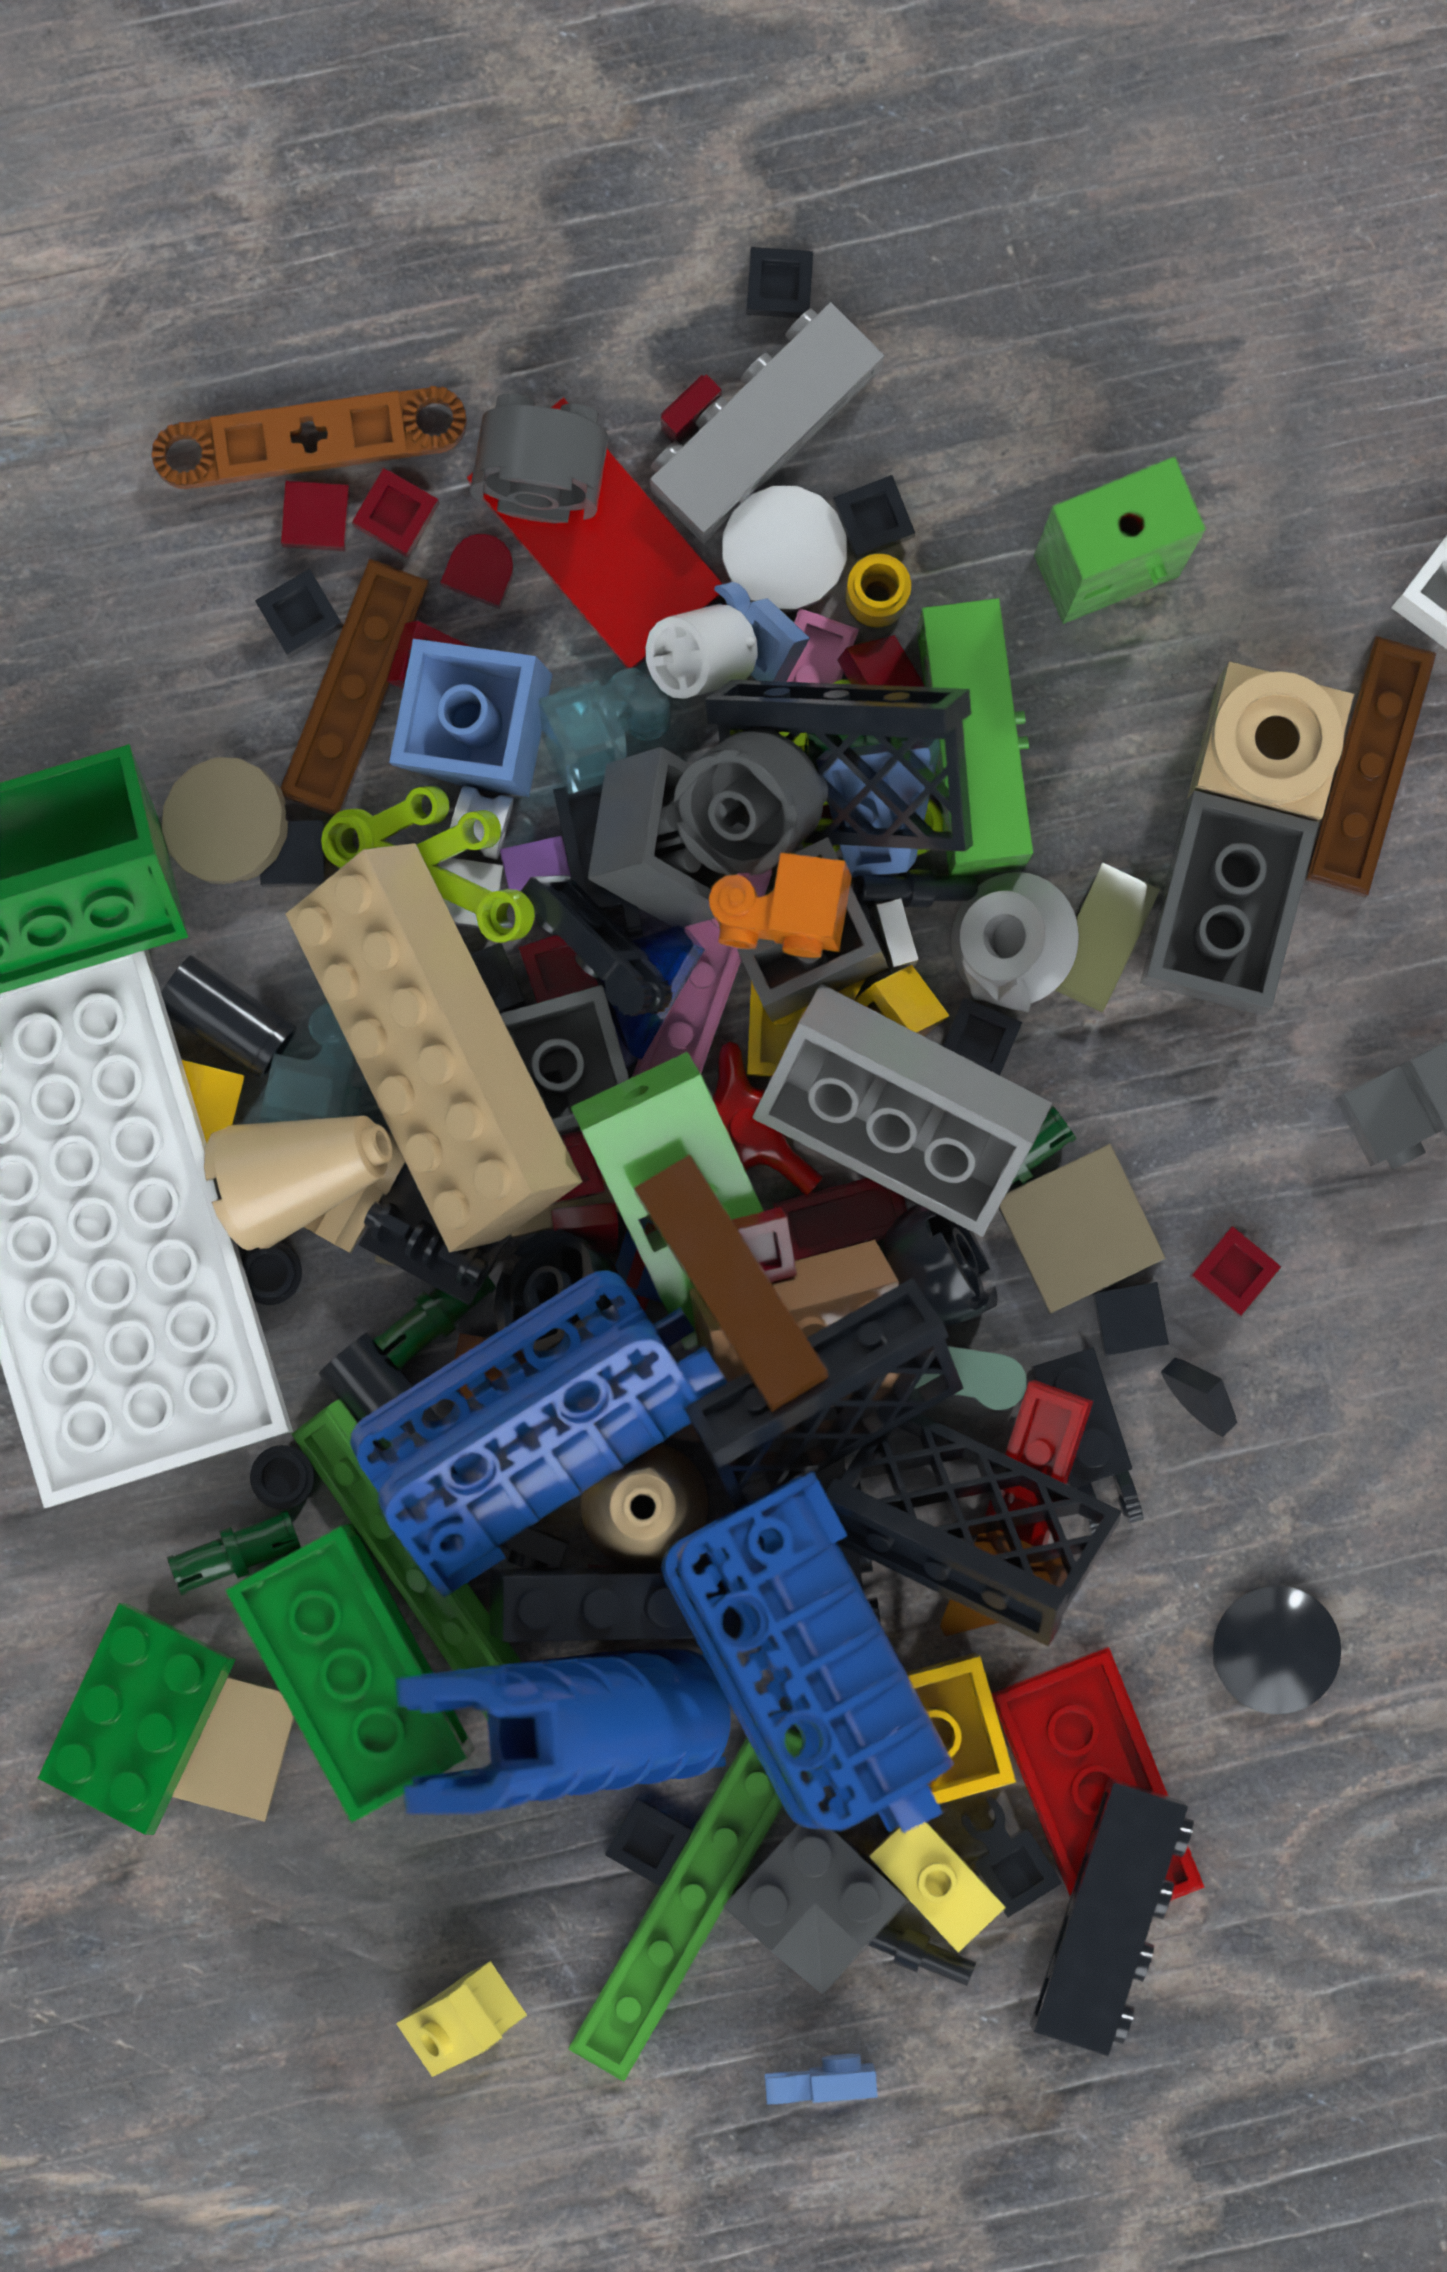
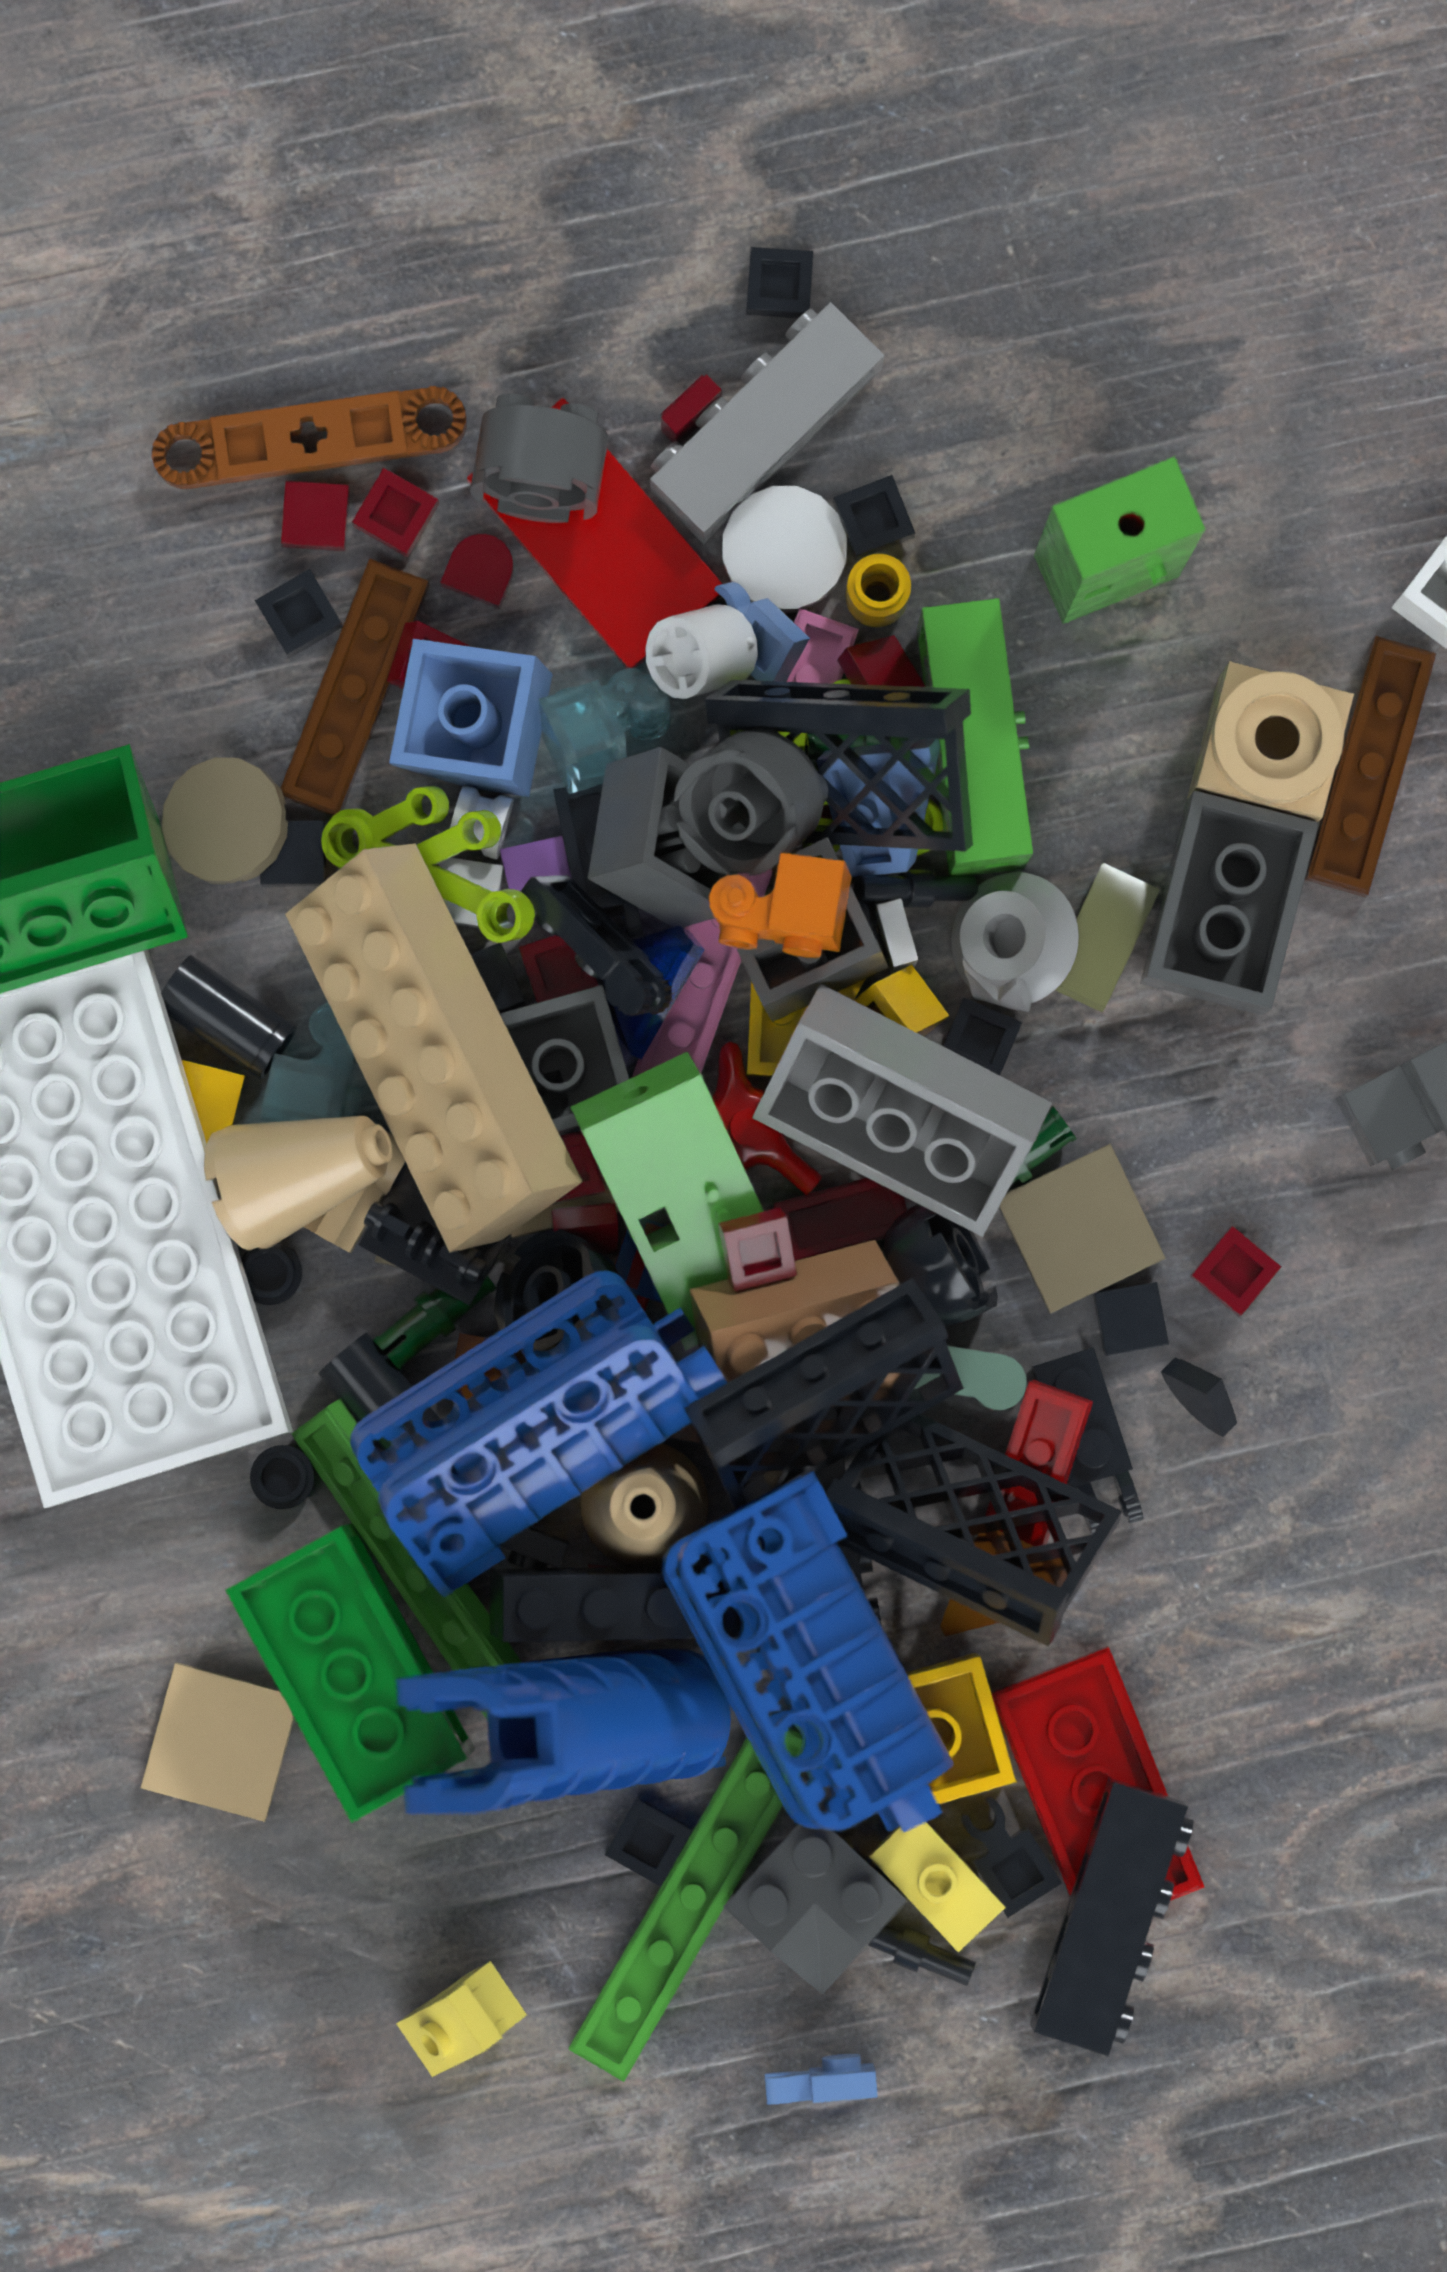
green plate [37,1603,236,1835] -> none
dark green pin [167,1510,302,1596] -> none
reddish brown tile [633,1154,828,1411] -> none
black dish [1213,1586,1341,1714] -> none

